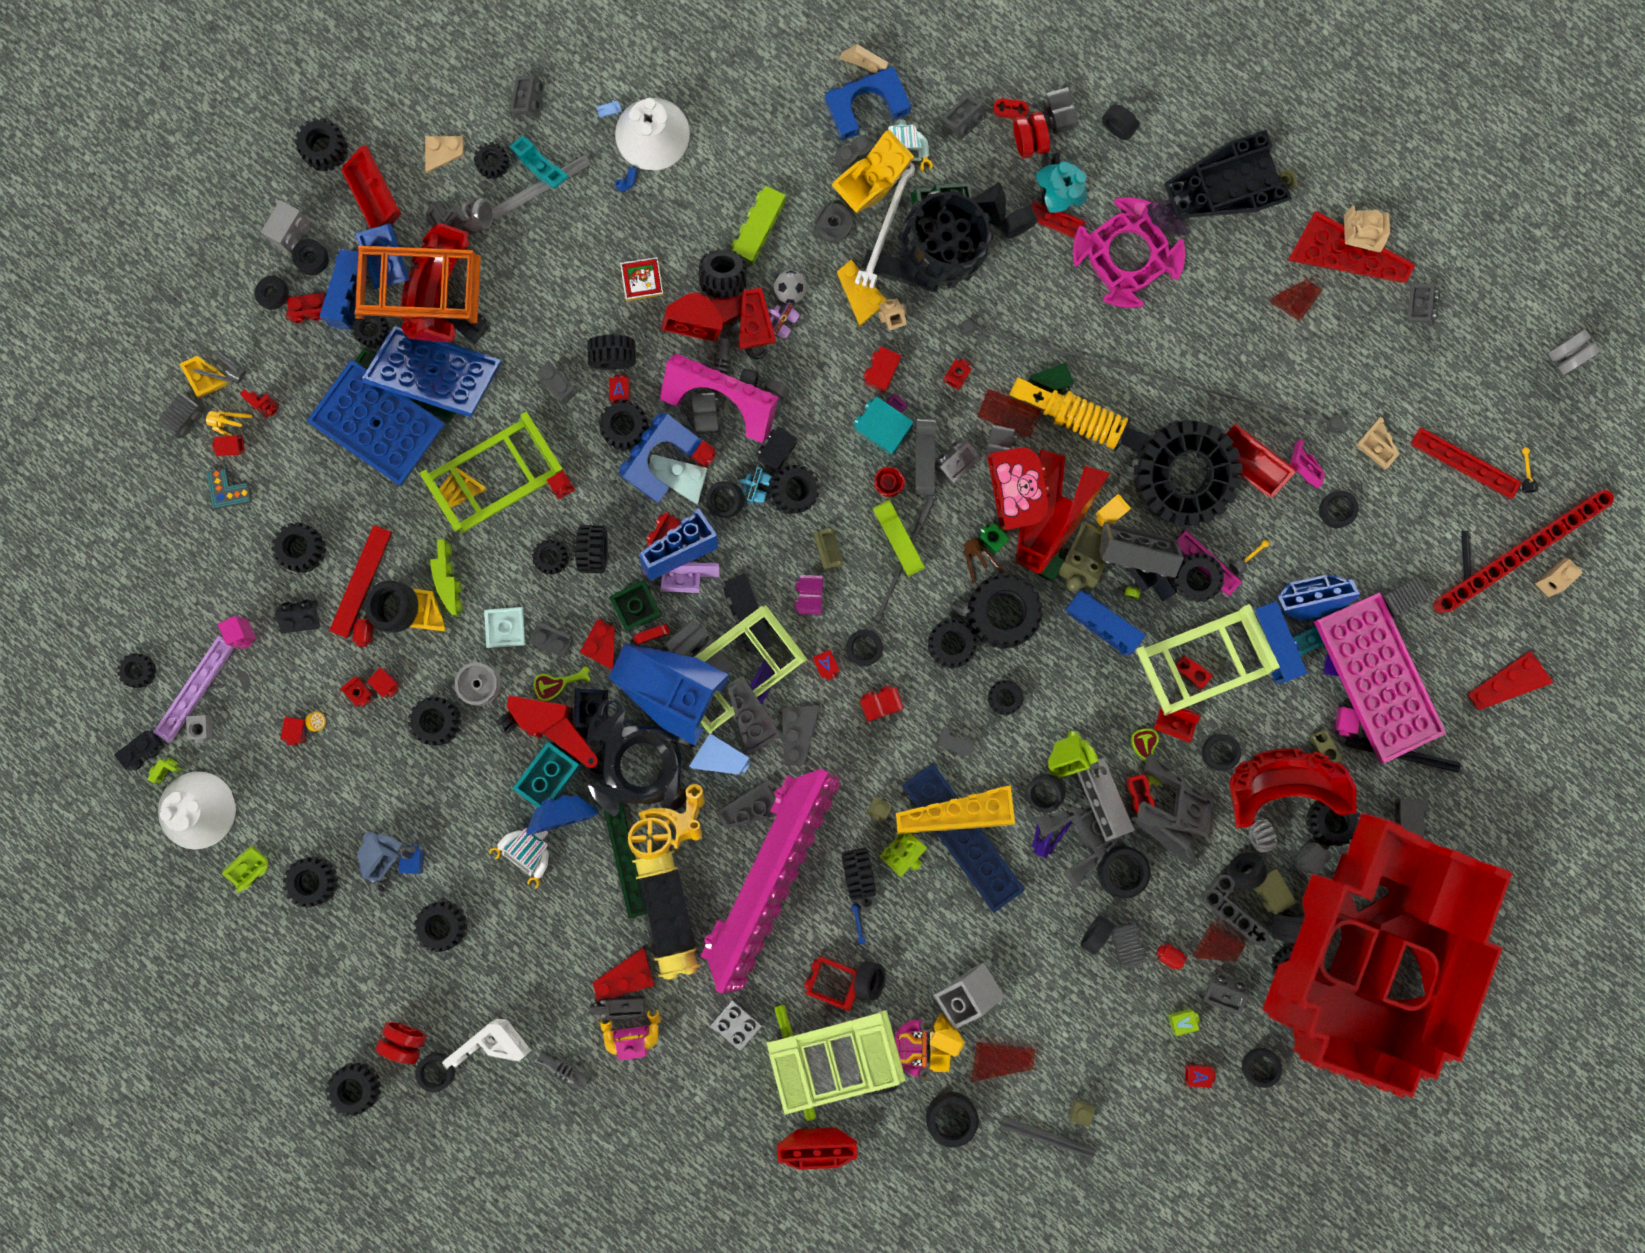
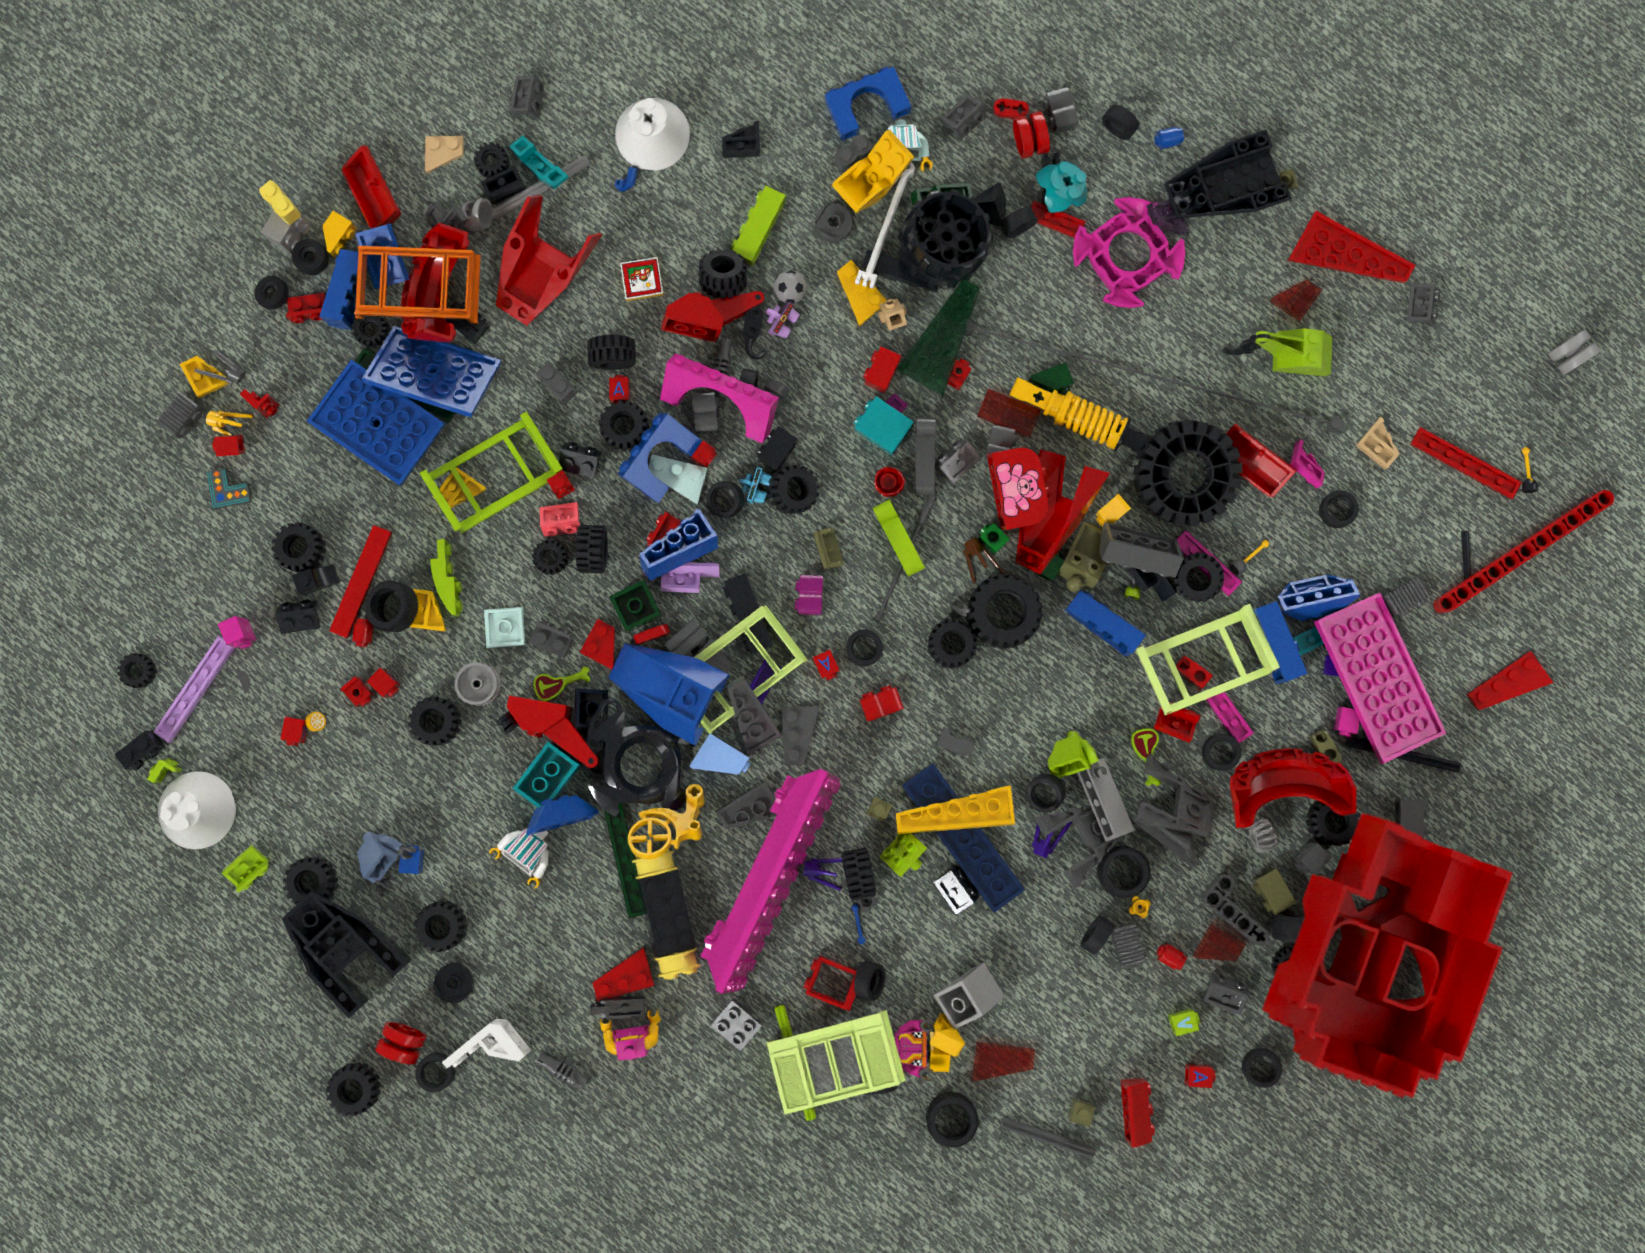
light grey brick [186,715,213,744] -> none
black tyre [295,118,348,171] -> none
light blue pin [597,100,622,118] -> none
red wing [739,287,776,350] -> none
red wedge [777,1127,857,1170] -> none
tan wing [840,44,888,73] -> none
black tyre [988,680,1023,715] -> none
red brick [1125,774,1155,815] -> none
black tyre [1229,853,1267,889] -> none
tan brick [1344,206,1390,252] -> none
tan torso [1535,558,1583,597] -> none
none -> light yellow brick [259,180,301,225]
none -> black wedge [282,891,412,1018]
none -> black arch [292,564,340,596]
none -> yellow slope [323,210,356,258]
none -> black plate [433,963,474,1003]
none -> black brick [481,166,526,205]
none -> red windscreen [496,195,603,326]
none -> coral bracket [539,502,580,537]
none -> black bracket [559,442,602,479]
none -> black wing [722,121,760,158]
none -> dark purple plant [803,858,842,891]
none -> clear green wing [897,279,980,397]
none -> bracket [934,866,979,914]
none -> red slope [1120,1078,1155,1148]
none -> yellow plate [1129,896,1151,918]
none -> blue brick [1154,127,1184,150]
none -> dark pink tile [1206,692,1253,743]
none -> lime slope [1223,328,1332,376]

